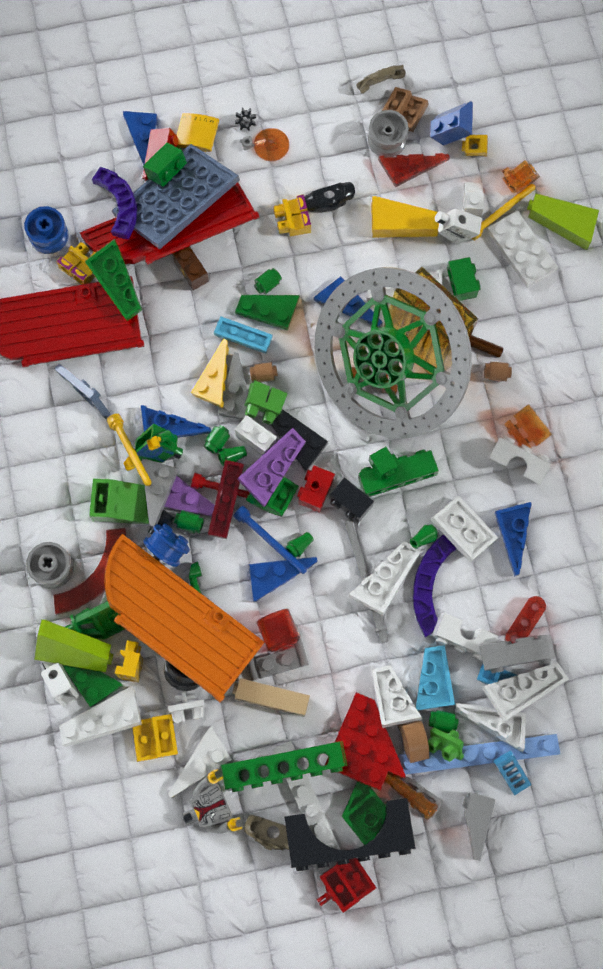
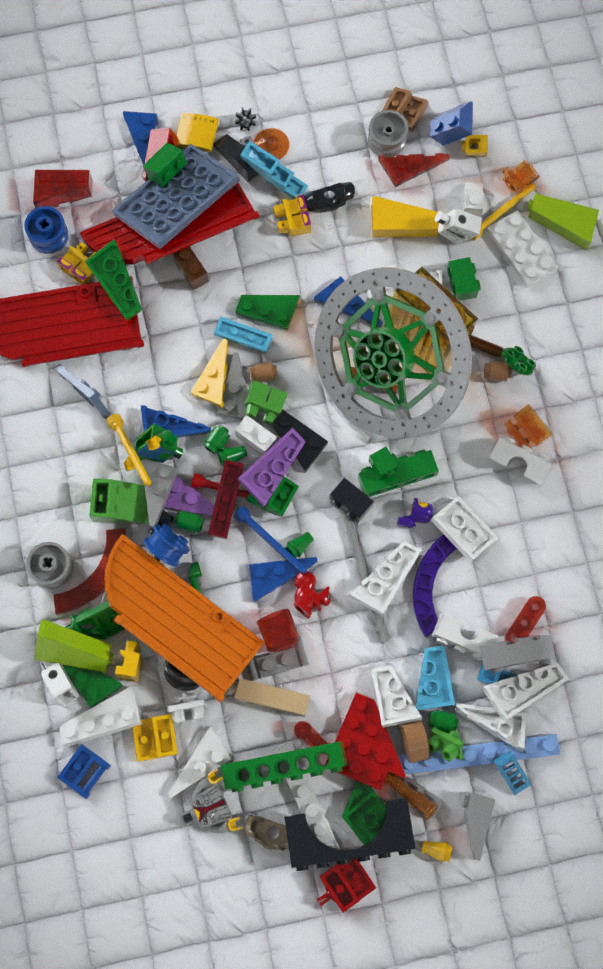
dark purple tile [92,167,137,239] -> none
green brick [254,268,282,295] -> none
red brick [297,465,335,513] -> none
dark tan piece [356,65,406,94] -> none
green cone [410,524,438,549] -> none
blue wing [494,502,532,577] -> none
none -> clear red wedge [33,170,93,209]
none -> blue plate [57,744,111,799]
none -> black slope [213,134,259,182]
none -> medium azure slope [240,140,308,199]
none -> red animal [294,571,331,619]
none -> clear red leg [294,721,328,747]
none -> dark purple piece [397,498,434,528]
none -> yellow cone [421,840,453,863]
none -> green dish [502,346,536,375]

